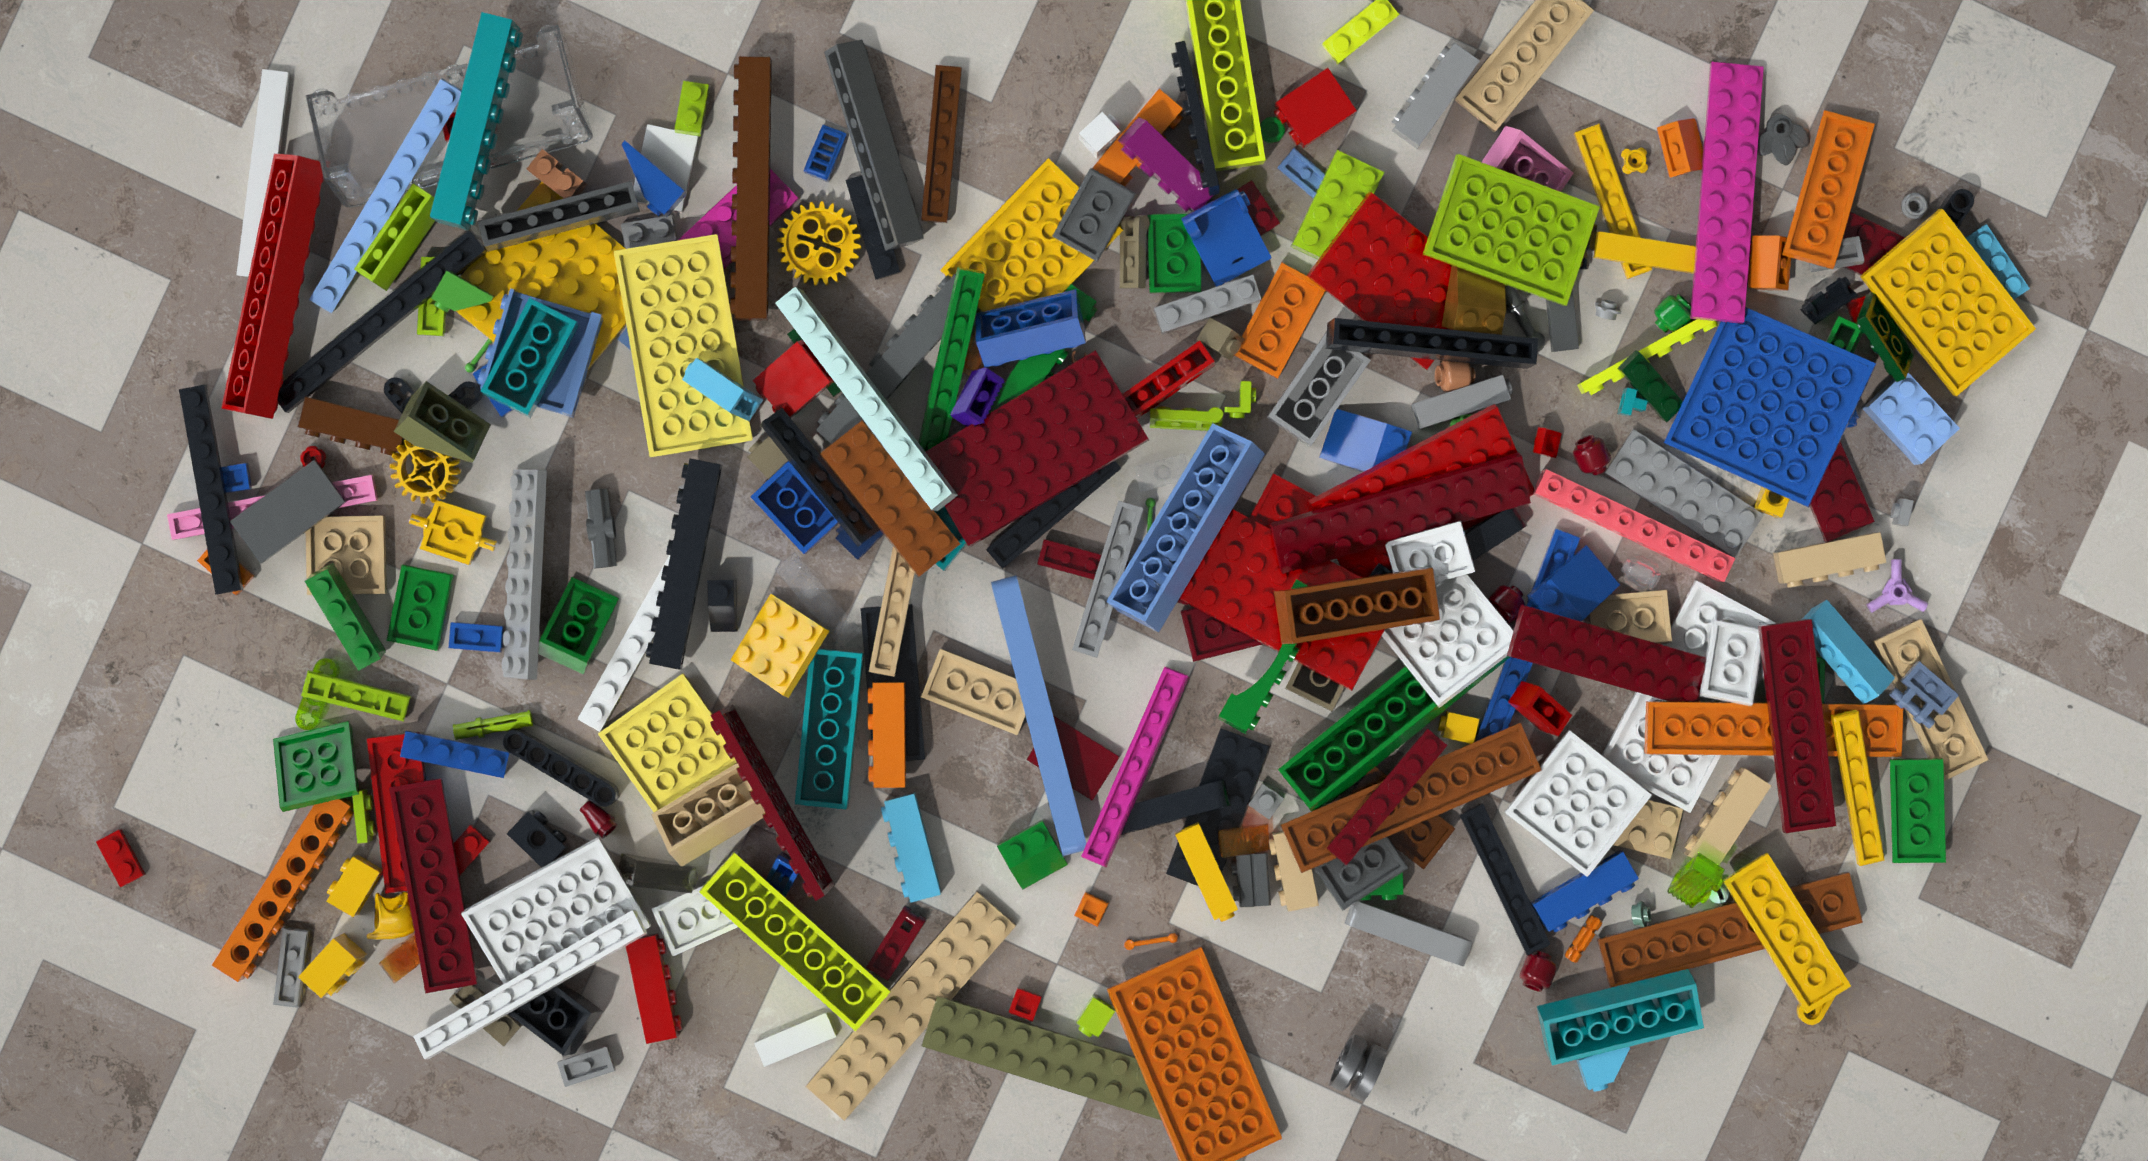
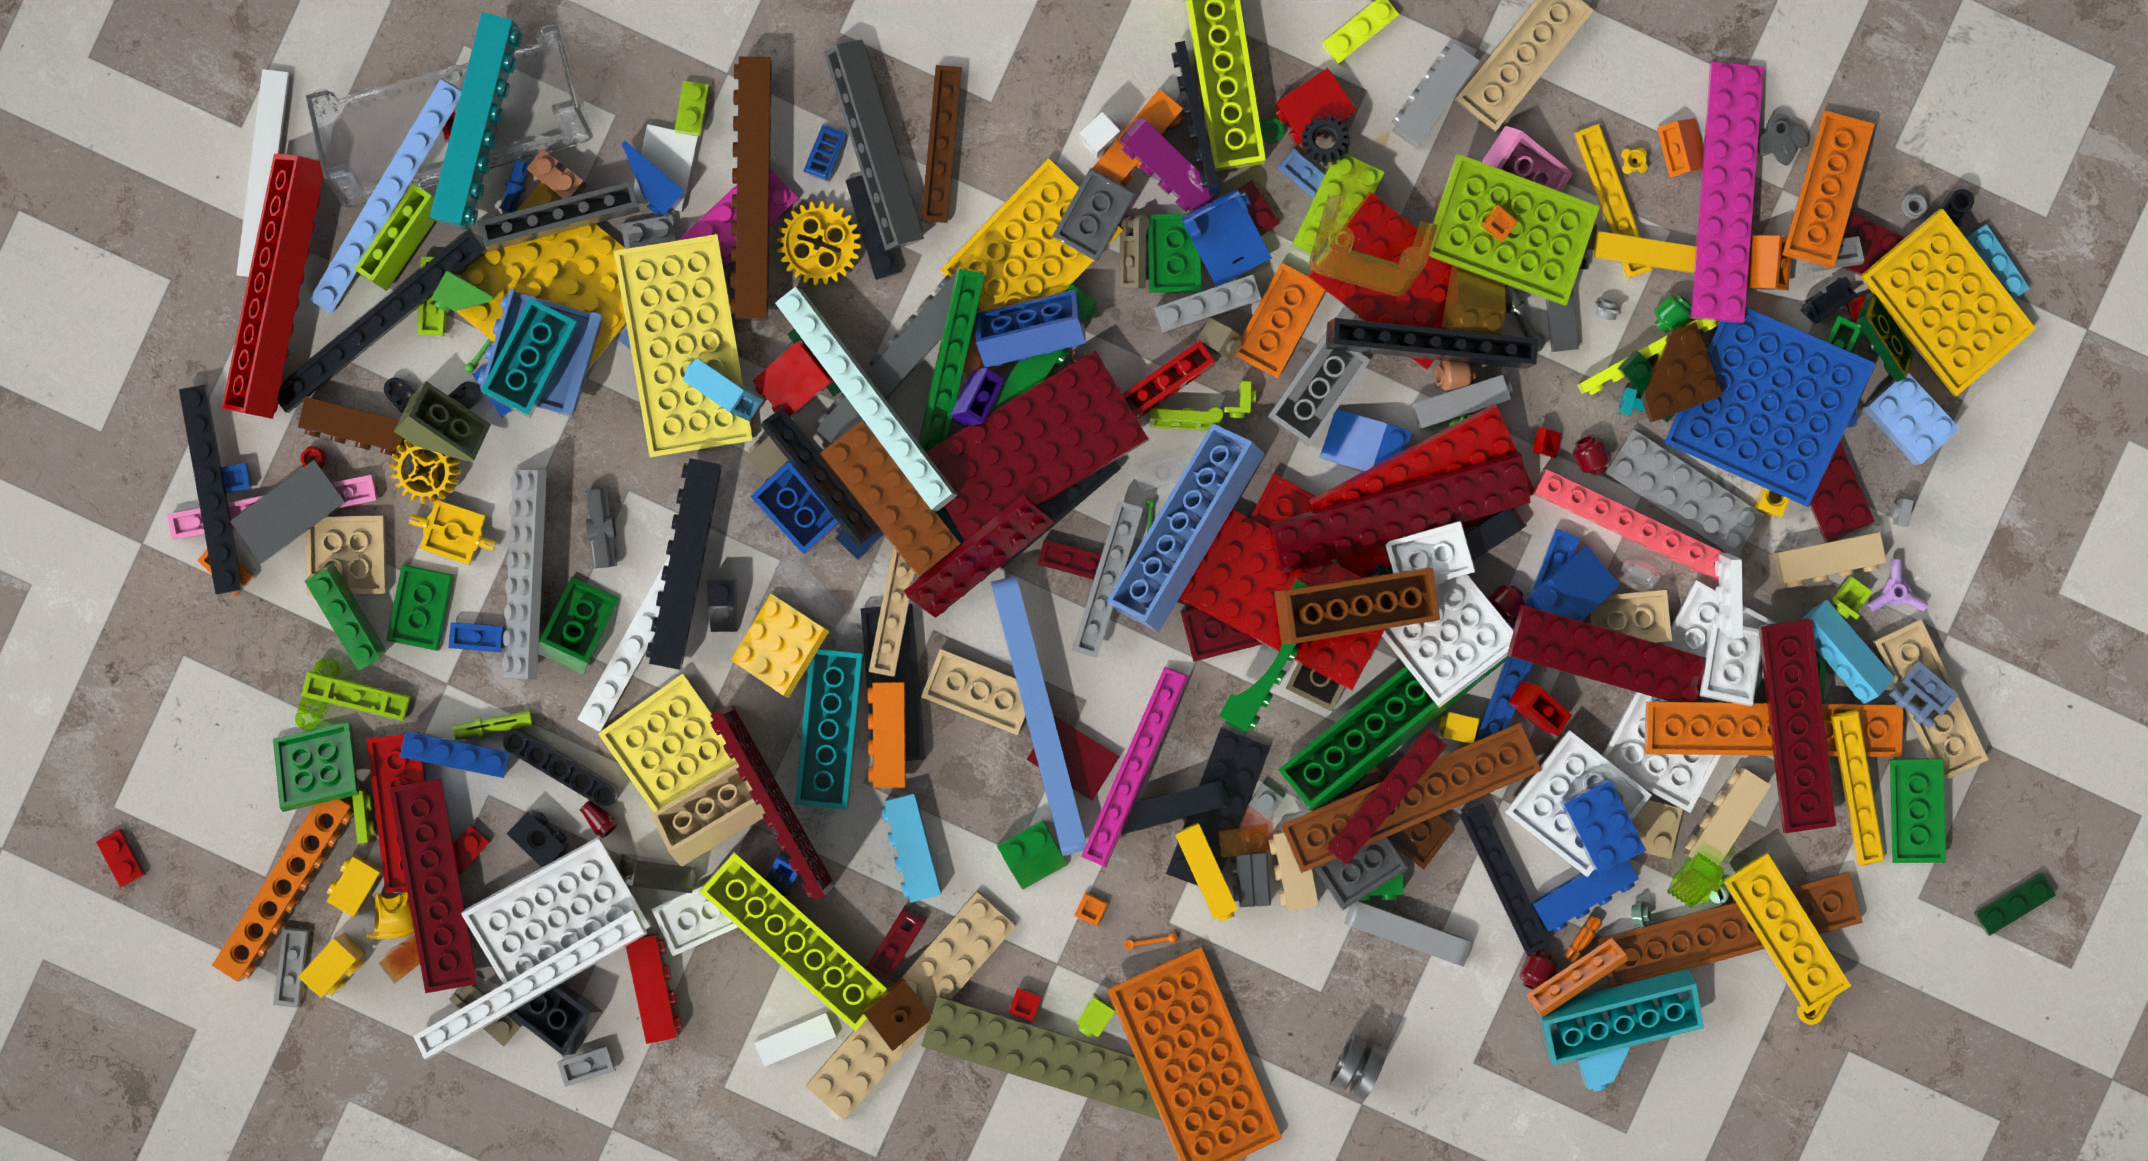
none -> blue pin [499,159,530,213]
none -> reddish brown plate [861,978,931,1051]
none -> dark red plate [904,494,1055,618]
none -> black tyre [1302,114,1350,166]
none -> clear yellow windscreen [1309,194,1438,296]
none -> orange tile [1480,205,1518,242]
none -> orange plate [1526,938,1628,1018]
none -> blue brick [1560,778,1646,874]
none -> reddish brown plate [1641,322,1723,423]
none -> white plate [1715,553,1743,639]
none -> lime bracket [1831,575,1873,619]
none -> dark green plate [1974,873,2056,936]

